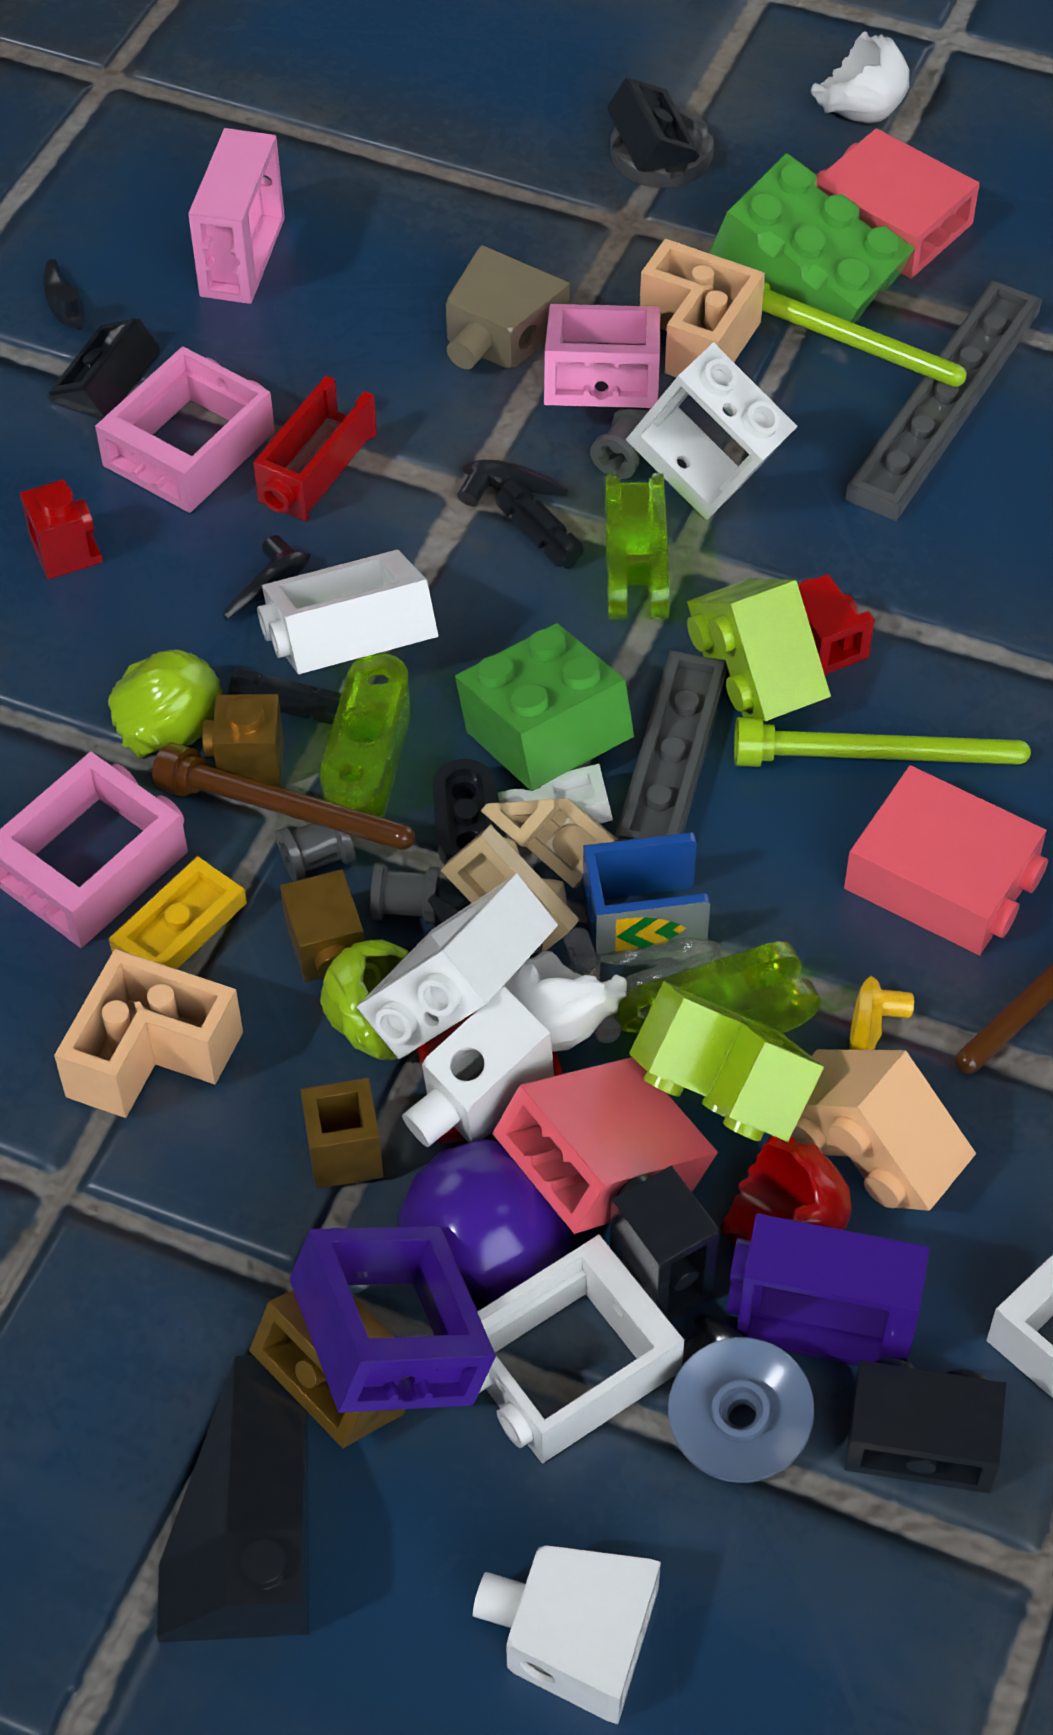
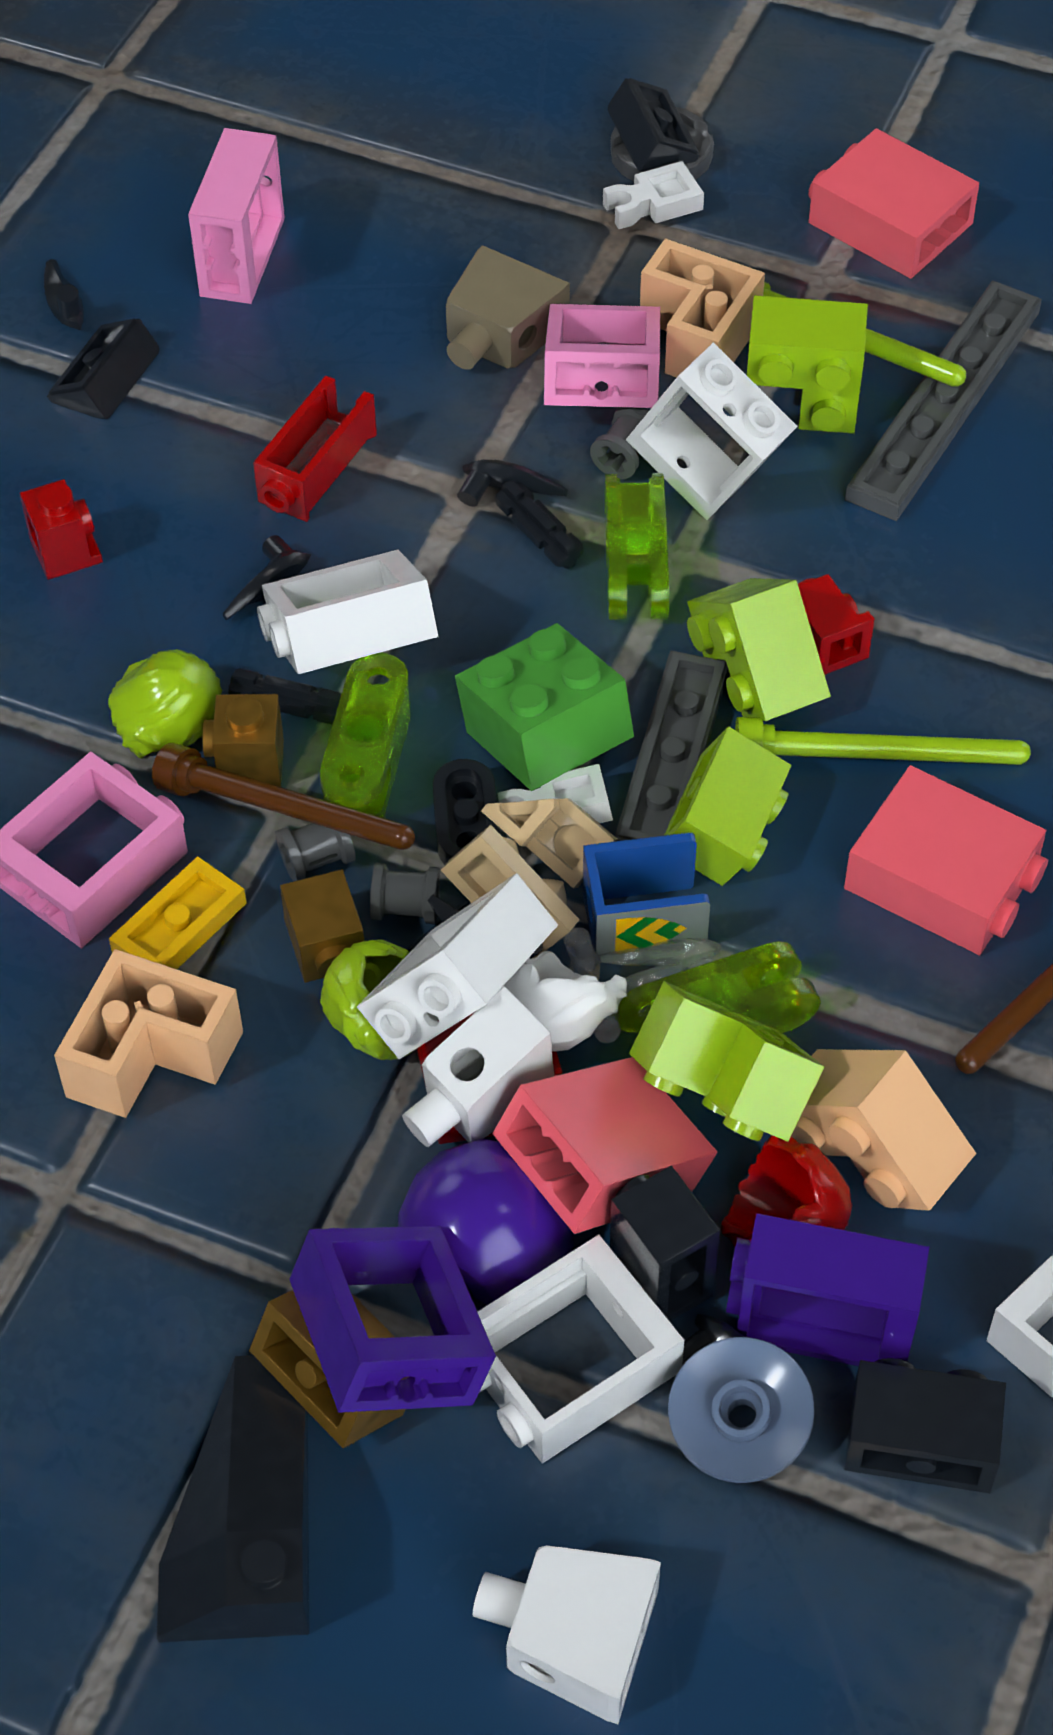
bright pink window [95,346,275,513] -> none
pearl gold brick [300,1078,384,1189] -> none
bright green piece [709,153,915,323] -> none
white hair [811,31,909,124] -> none
yellow bar [849,976,914,1050] -> none
none -> white plate [603,161,704,229]
none -> lime brick [664,726,792,886]
none -> lime brick [747,295,868,434]

